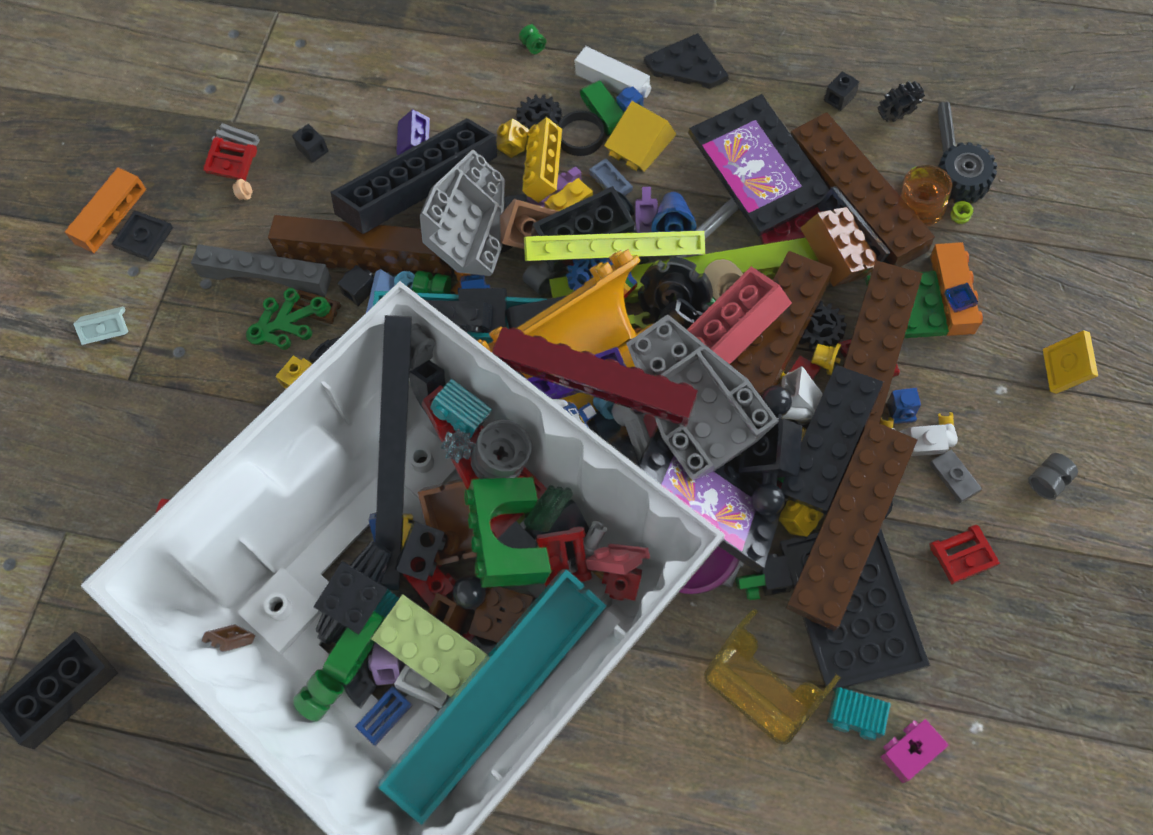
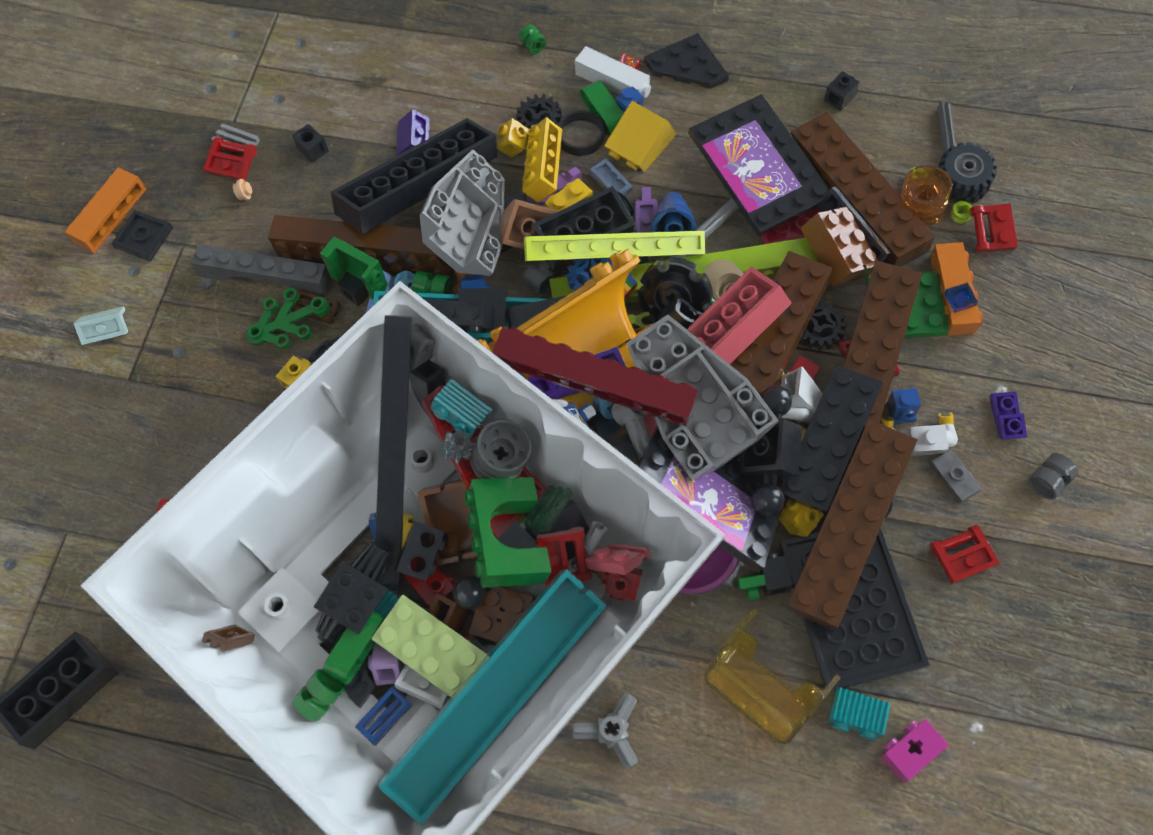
yellow piece [811,343,841,375] -> none
black gear [877,81,925,122] -> none
yellow tile [1043,330,1098,394] -> none
none -> green panel [320,237,388,300]
none -> light grey bush [573,693,639,769]
none -> red tile [620,53,641,70]
none -> red plate [970,203,1018,253]
none -> dark purple slope [989,391,1027,440]

